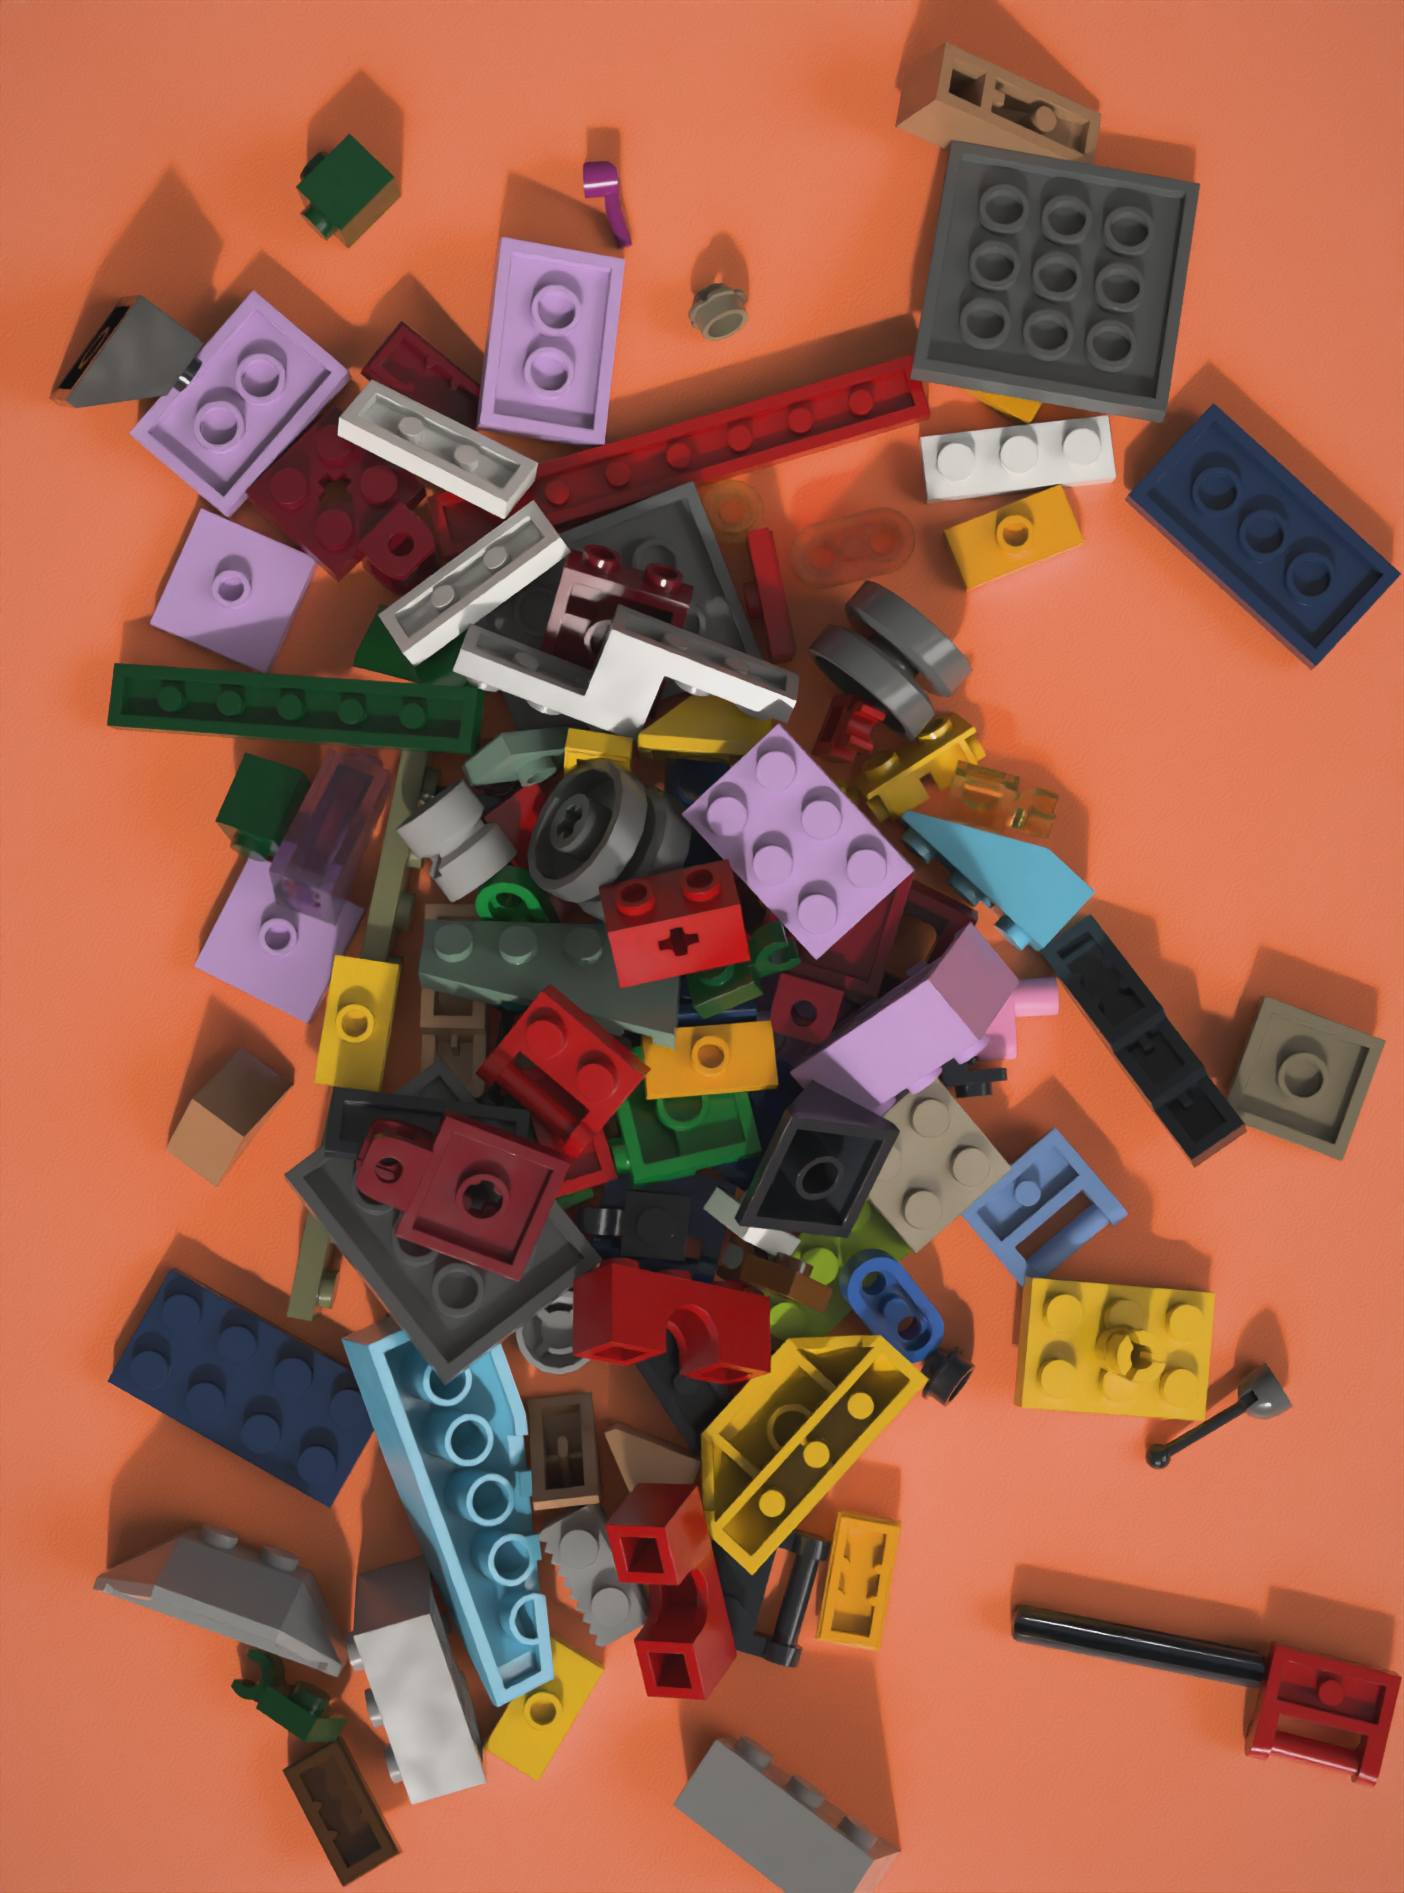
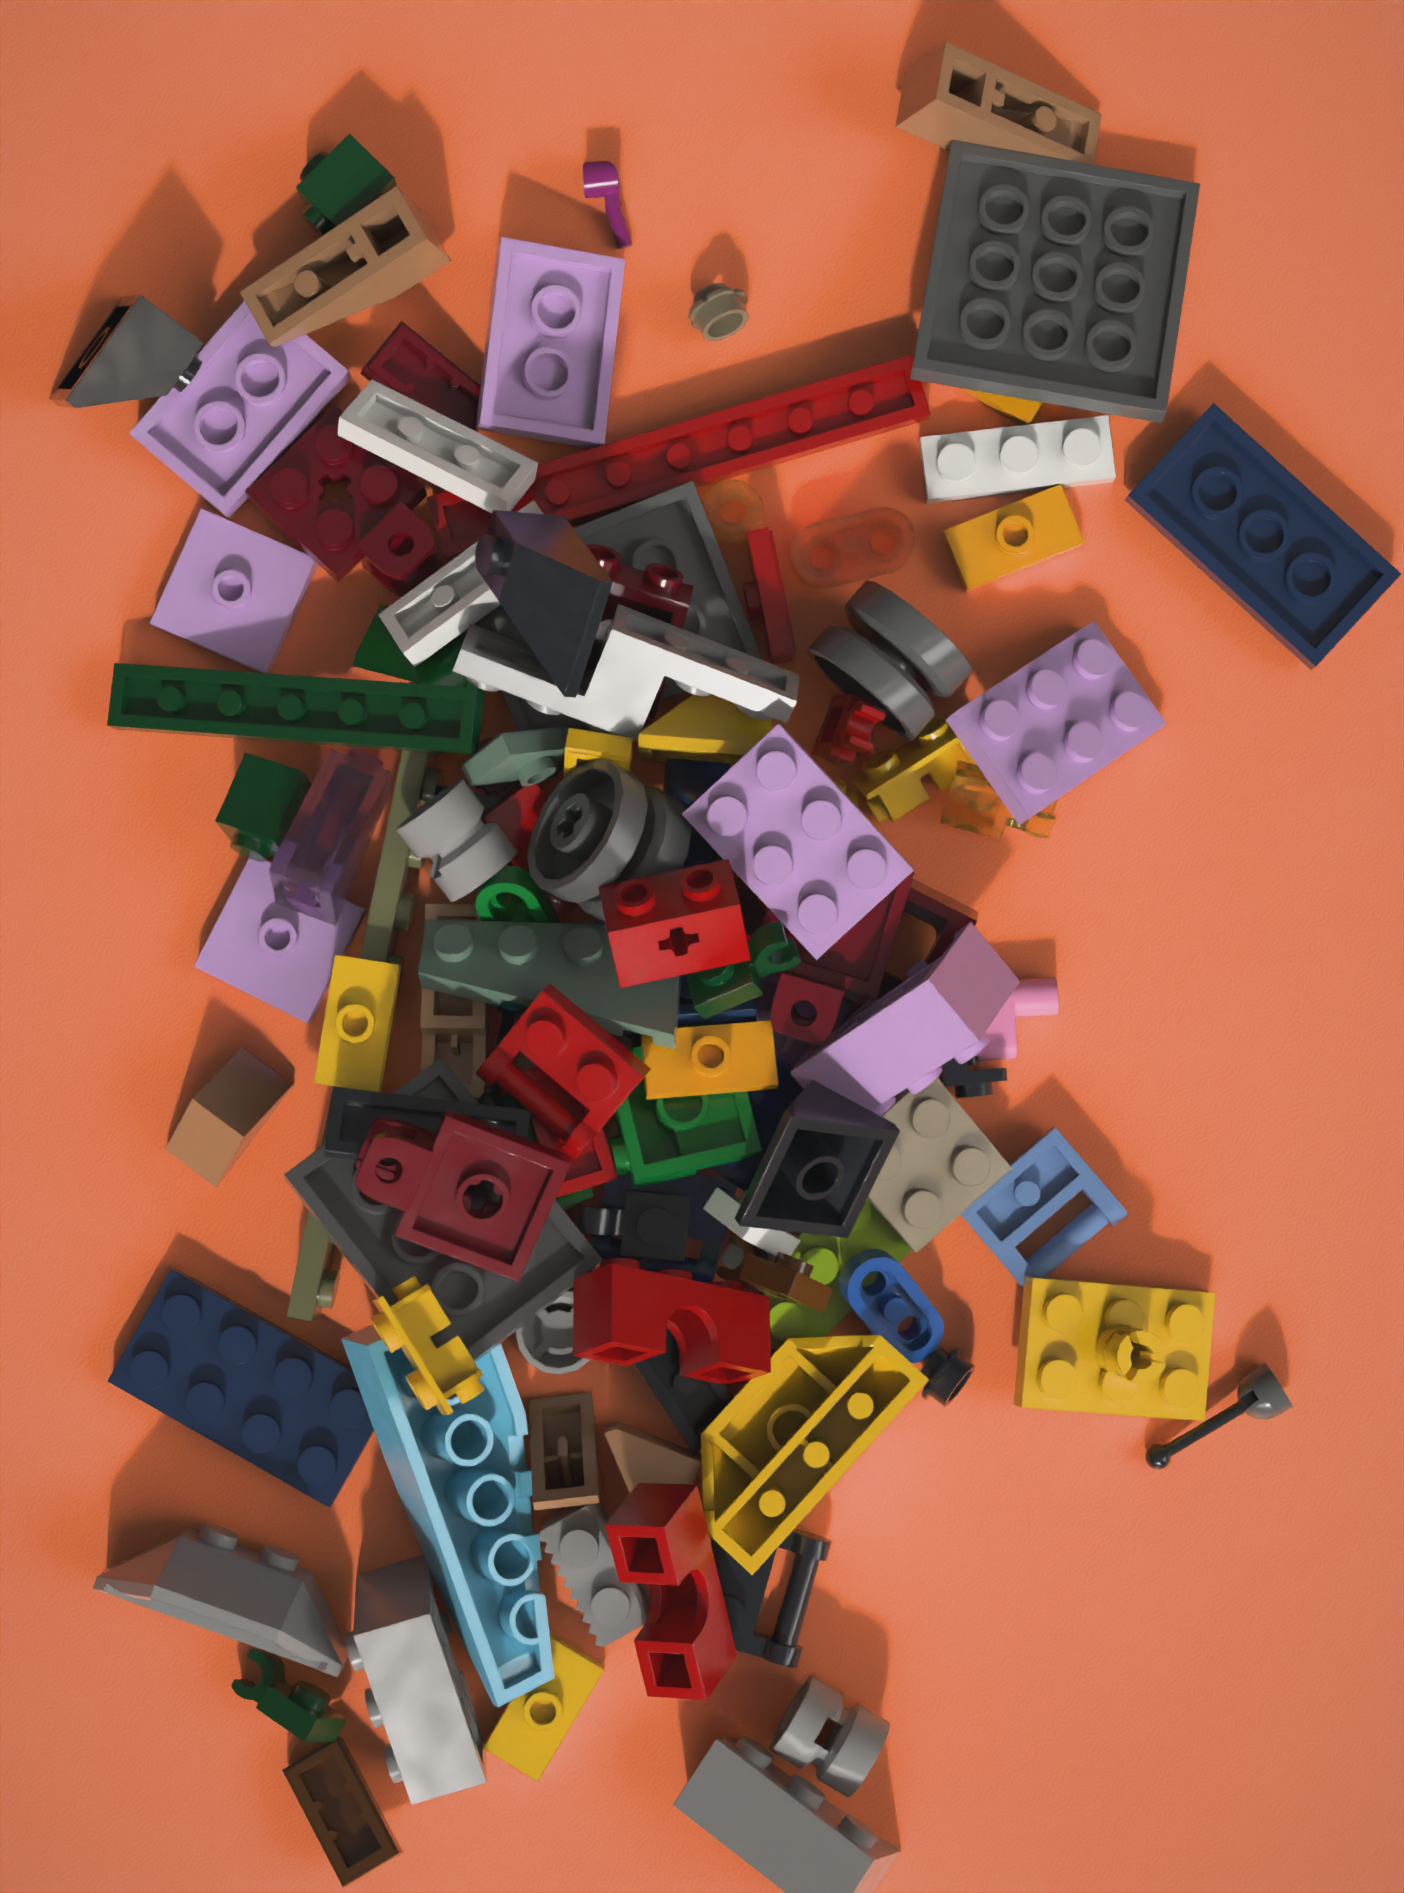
light orange plate [815,1509,902,1652] -> none
medium azure slope [897,810,1095,951] -> none
black axle [1011,1604,1265,1689] -> none
black slope [1039,914,1247,1168] -> none
dark tan plate [1224,996,1386,1161] -> none
red plate [1244,1641,1402,1787] -> none
none -> medium nougat slope [240,186,452,348]
none -> yellow hinge [370,1275,485,1415]
none -> black slope [475,510,613,698]
none -> light grey wheel [769,1675,890,1797]
none -> lavender plate [946,621,1167,826]

